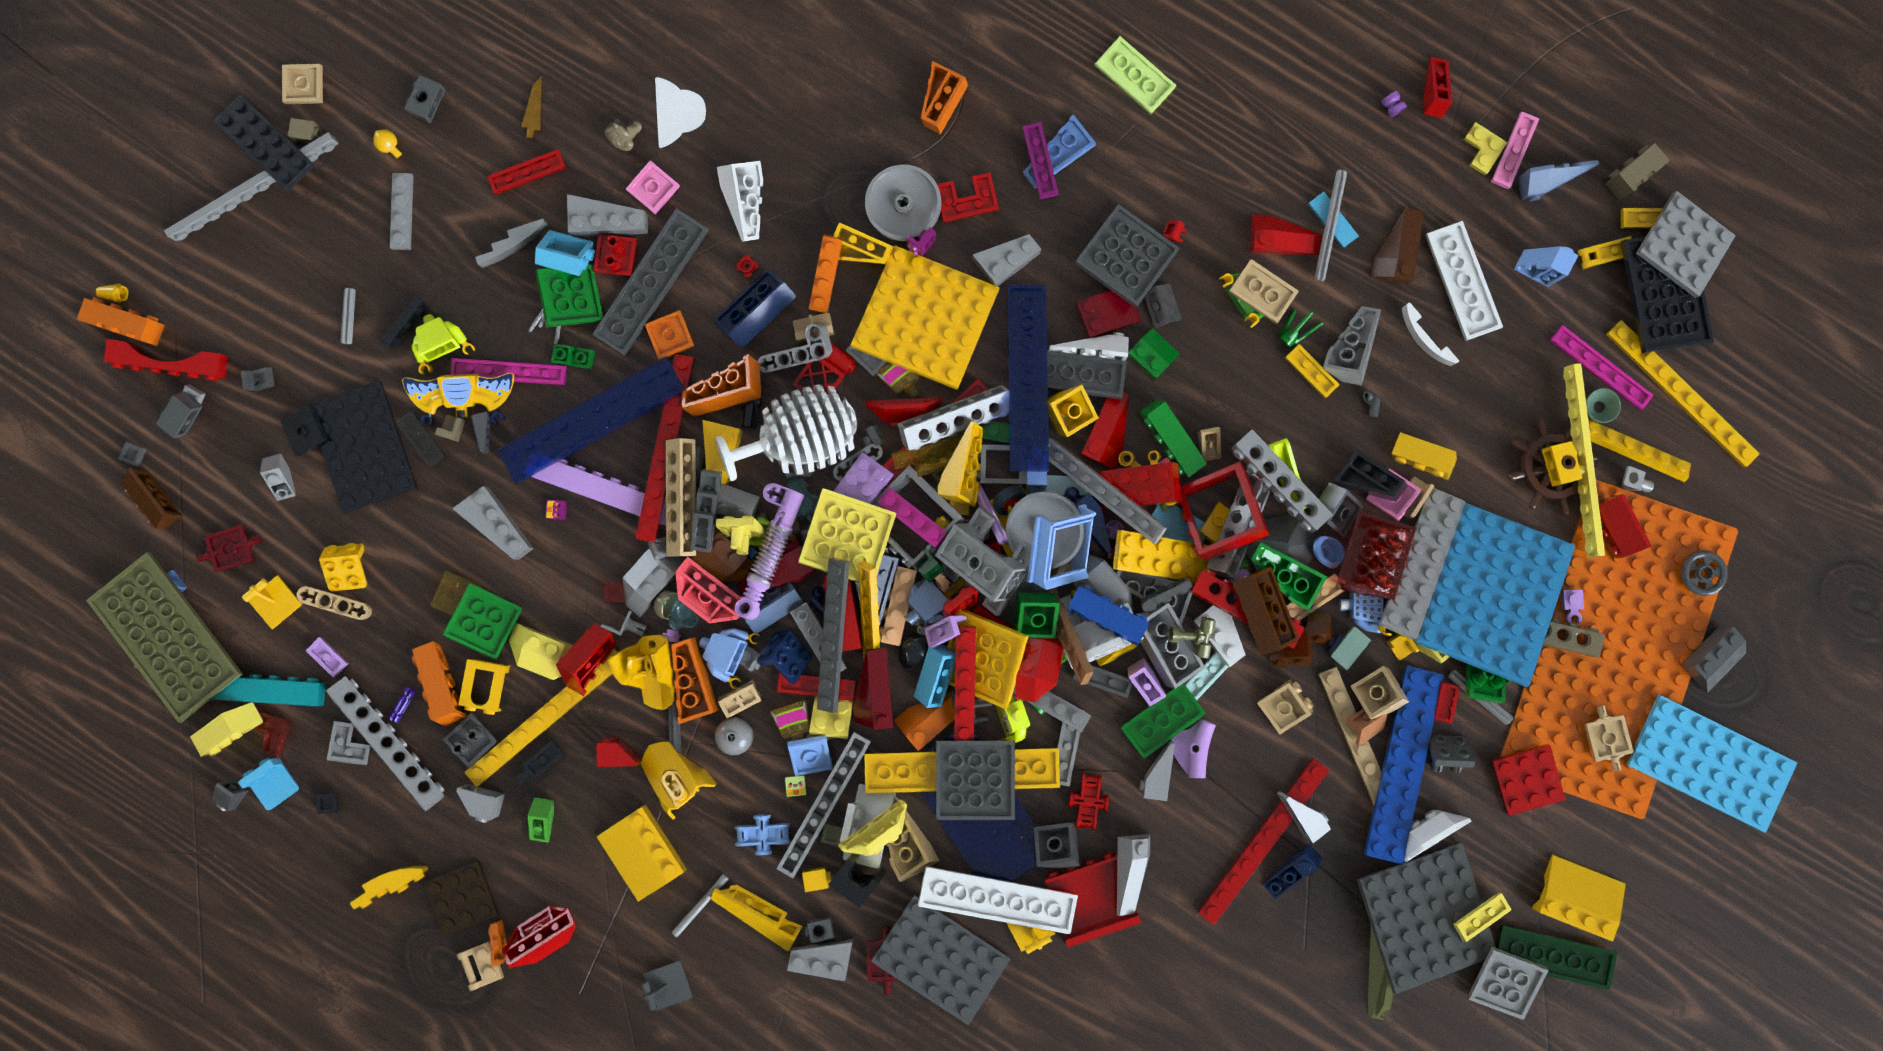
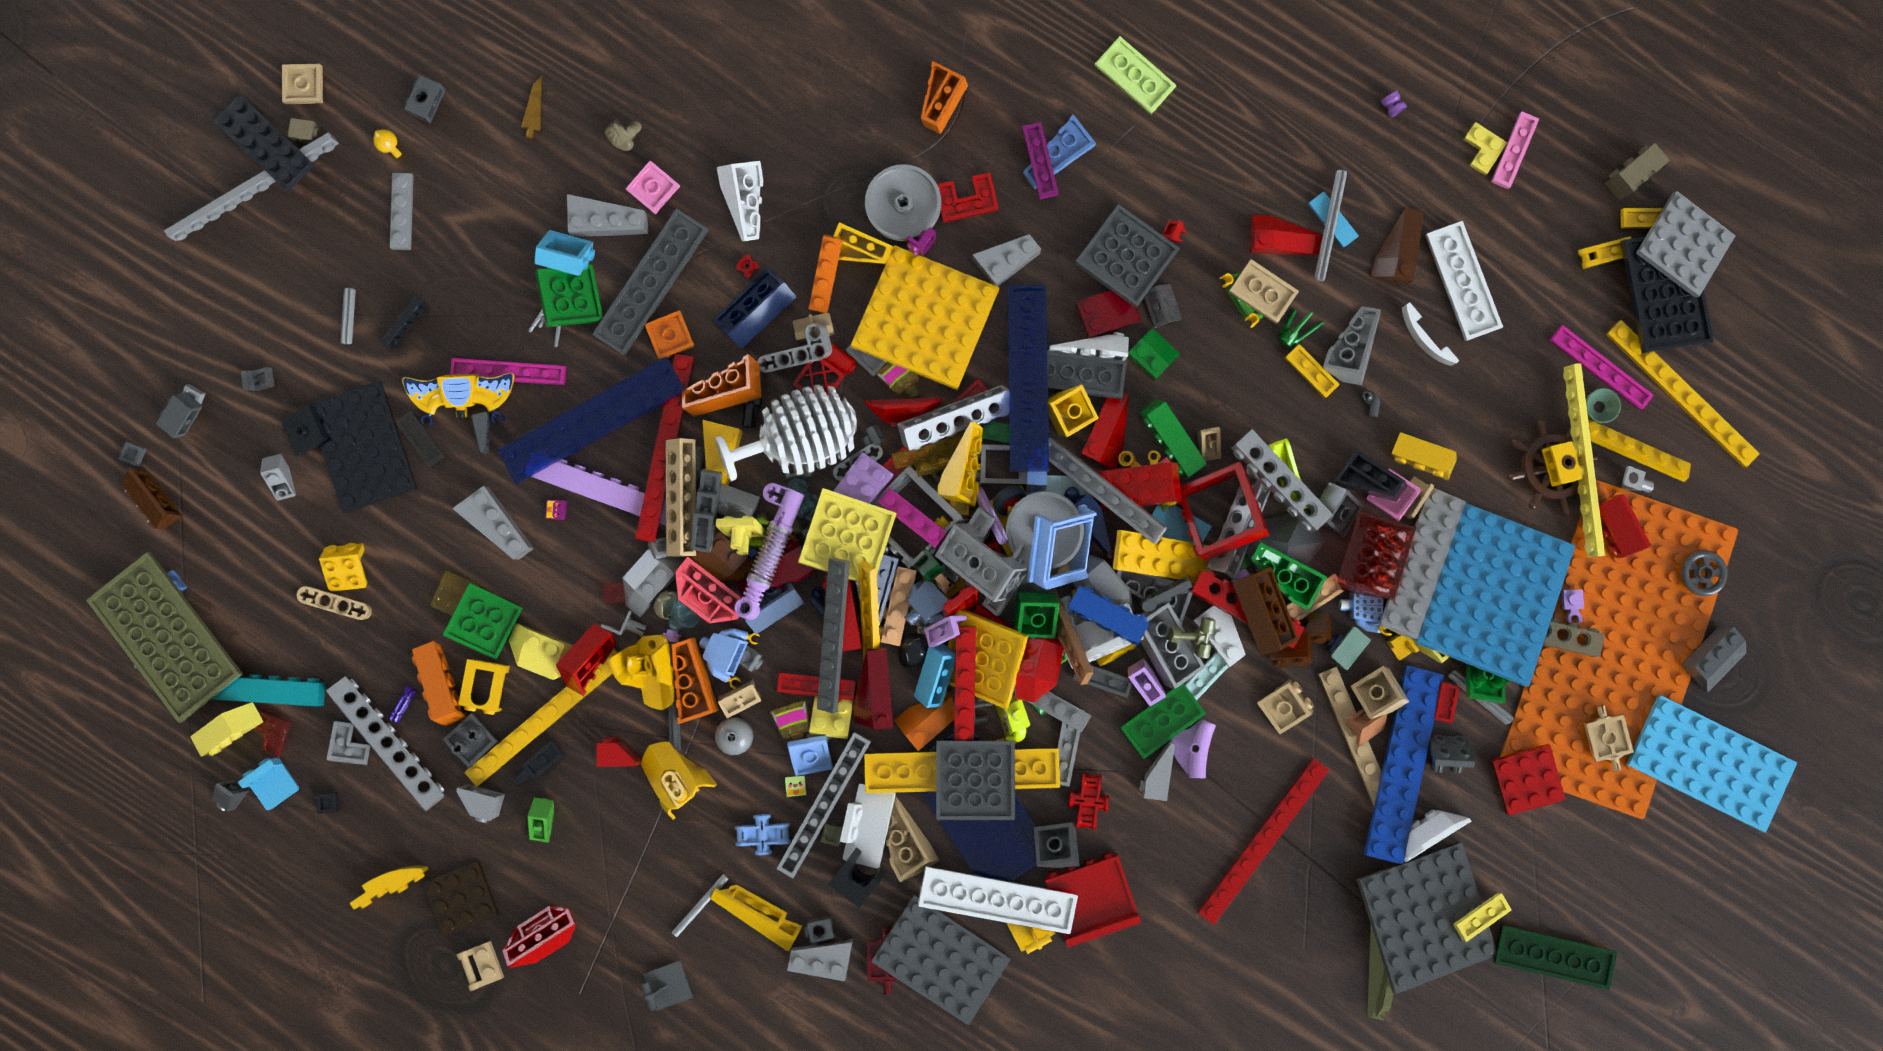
orange wedge [76,297,165,346] -> none
yellow cone [96,284,128,303] -> none
red arch [103,339,228,381] -> none
dark red plate [196,525,262,573] -> none
yellow plate [242,575,303,629] -> none
lavender plate [306,637,349,677] -> none
neon yellow torso [412,314,475,375] -> none
dark tan panel [435,415,466,442] -> none
light grey slope [475,219,548,268] -> none
red plate [487,149,566,195] -> none
orange wing [488,920,507,967] -> none
green slope [551,344,595,370] -> none
red plate [593,234,637,277] -> none
yellow piece [597,804,687,902] -> none
white sticker [655,77,706,148] -> none
dark blue bracket [757,630,812,684] -> none
light grey brick [790,602,848,672] -> none
yellow brick [802,866,832,892] -> none
light yellow wedge [838,799,907,856] -> none
medium lavender wheel [1105,520,1124,540] -> none
light grey wedge [1117,834,1150,916] -> none
yellow plate [1199,502,1230,544] -> none
dark blue slope [1262,844,1322,899] -> none
slope [1277,791,1331,843] -> none
medium blue hat [1313,536,1345,569] -> none
red slope [1423,57,1452,118] -> none
light grey plate [1468,947,1549,1020] -> none
light blue wedge [1514,246,1578,287] -> none
wedge [1517,160,1599,202] -> none
yellow piece [1532,855,1626,942] -> none

